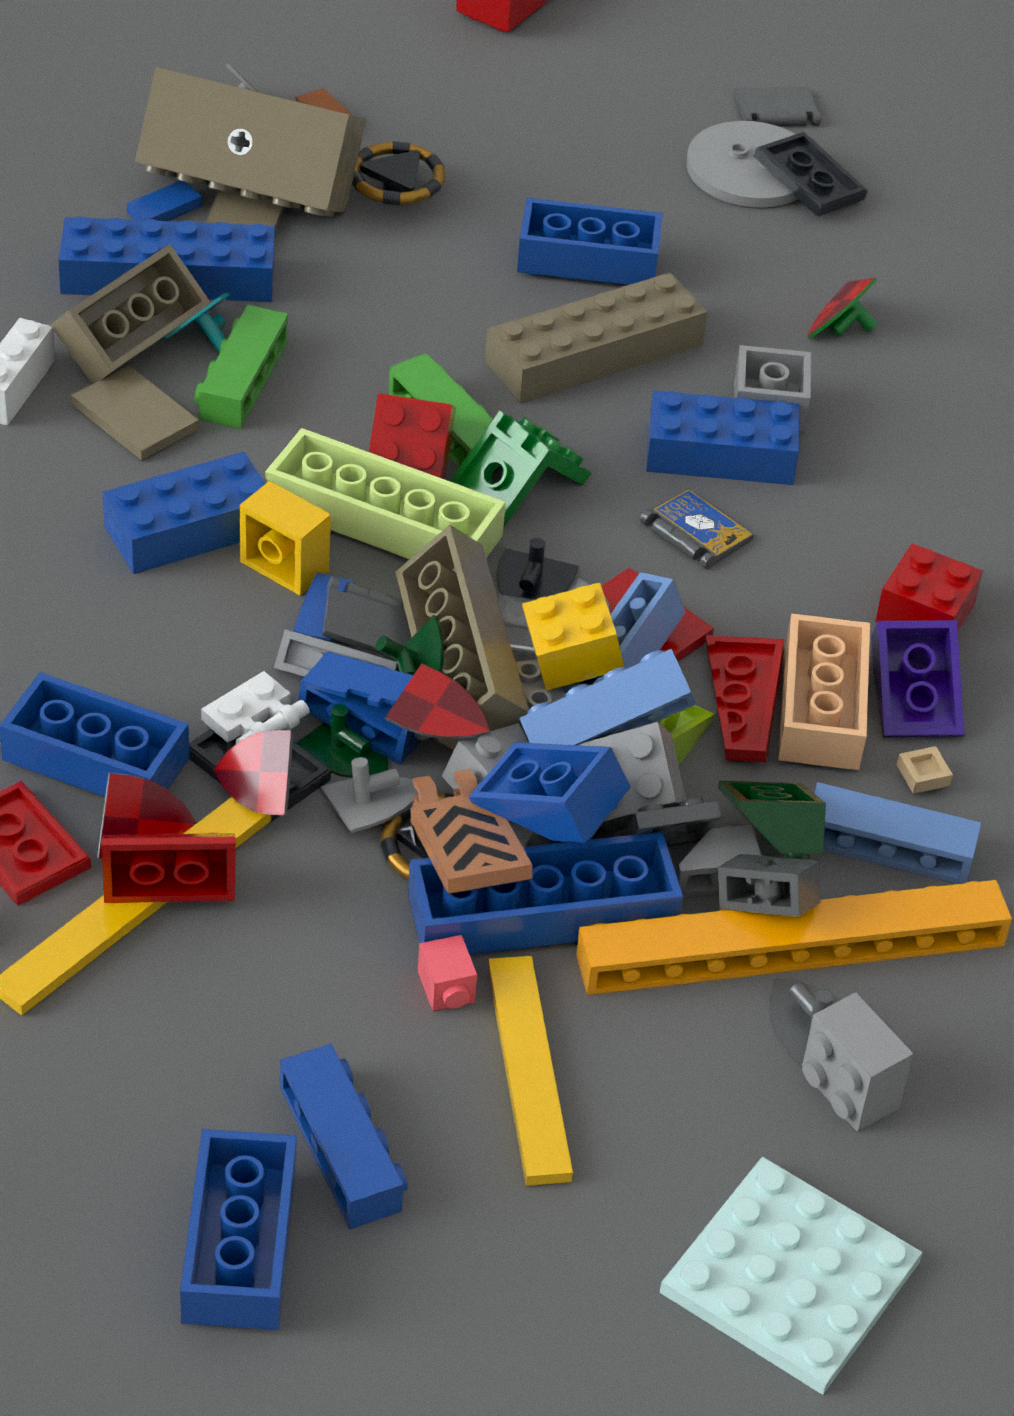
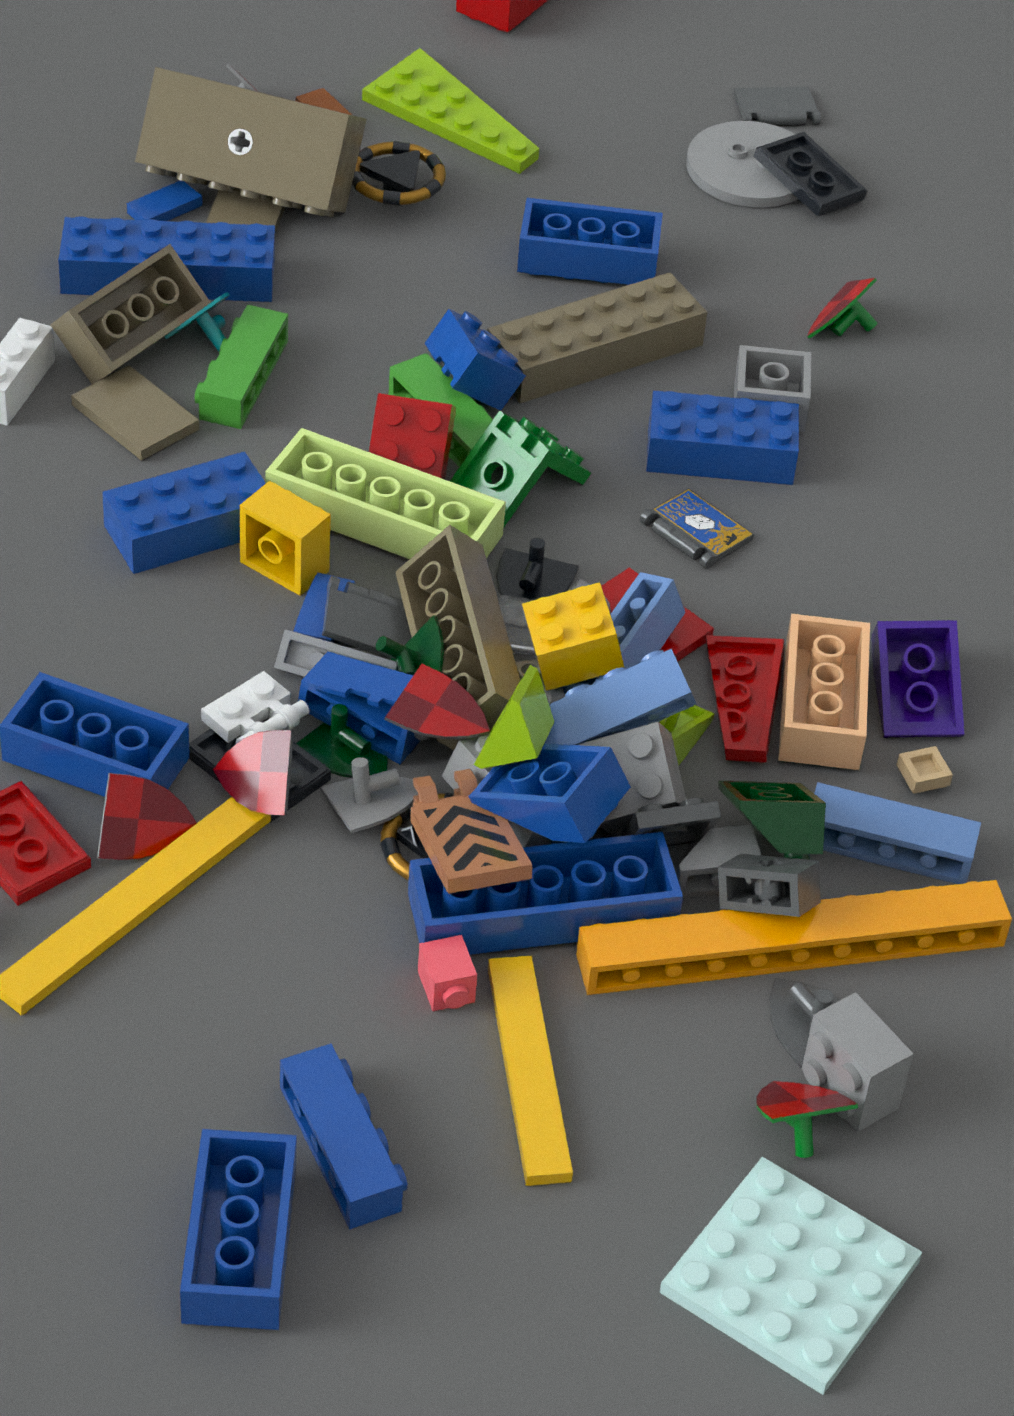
red slope [101,833,236,903] -> none
red brick [875,543,983,631] -> none
none -> lime wing [362,48,539,174]
none -> blue wedge [425,309,526,411]
none -> lime slope [473,665,555,769]
none -> shield [756,1081,858,1158]

